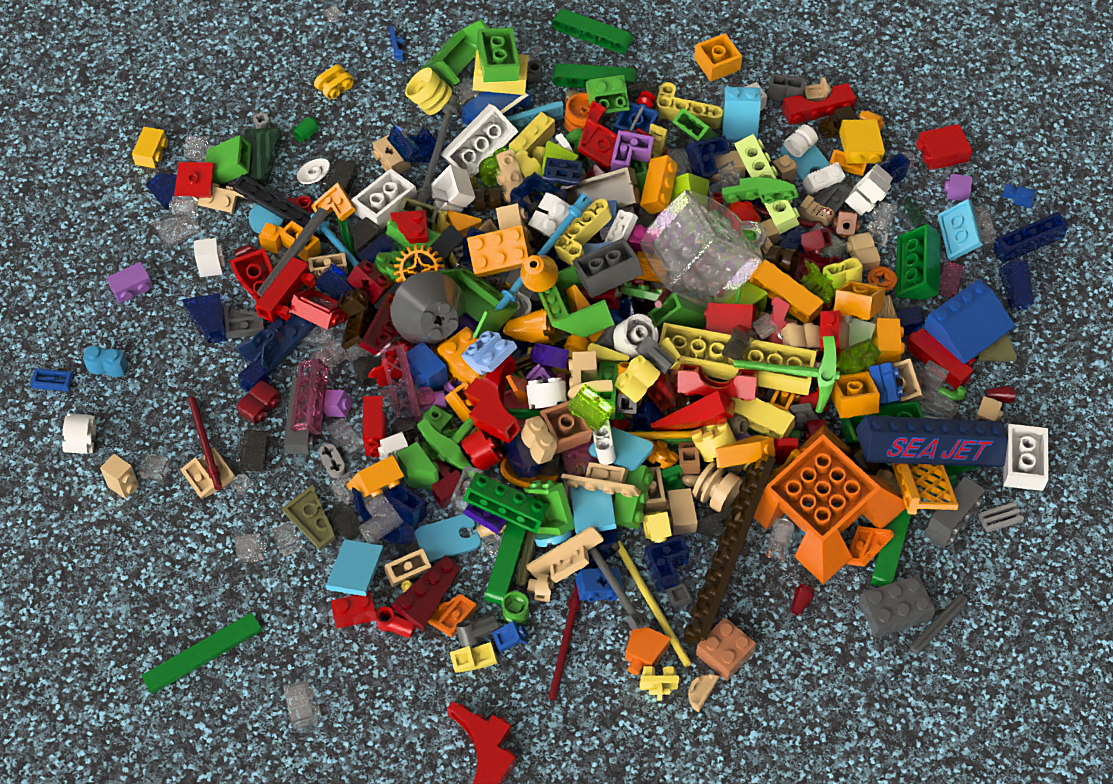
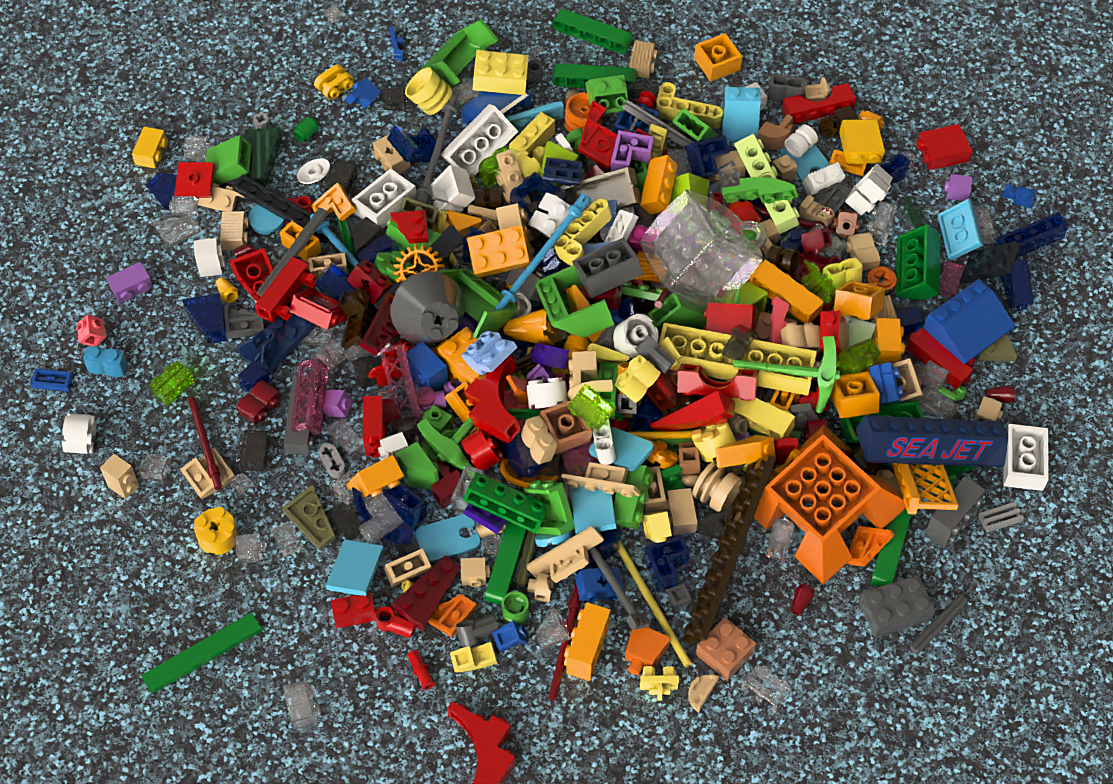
light orange brick [259,222,283,254] -> none
bright green brick [477,27,520,83] -> none
light orange cone [520,254,559,292] -> none
clear panel [752,313,783,340] -> none
none -> coral brick [77,314,106,346]
none -> clear neon green brick [149,361,195,406]
none -> yellow brick [194,507,238,555]
none -> yellow cone [216,277,238,303]
none -> tan brick [220,211,249,251]
none -> blue brick [345,77,381,108]
none -> dark red panel [382,398,400,426]
none -> clear smoke brick [383,85,409,111]
none -> red axle [407,649,435,690]
none -> tan brick [461,558,490,587]
none -> tan tile [467,205,499,227]
none -> clear slope [535,609,571,650]
none -> light orange brick [564,603,610,681]
none -> dark grey axle [622,100,713,161]
none -> tan brick [629,40,658,79]
none -> clear window [741,664,791,714]
none -> medium nougat brick [757,115,795,150]
none -> black plate [960,241,1020,284]

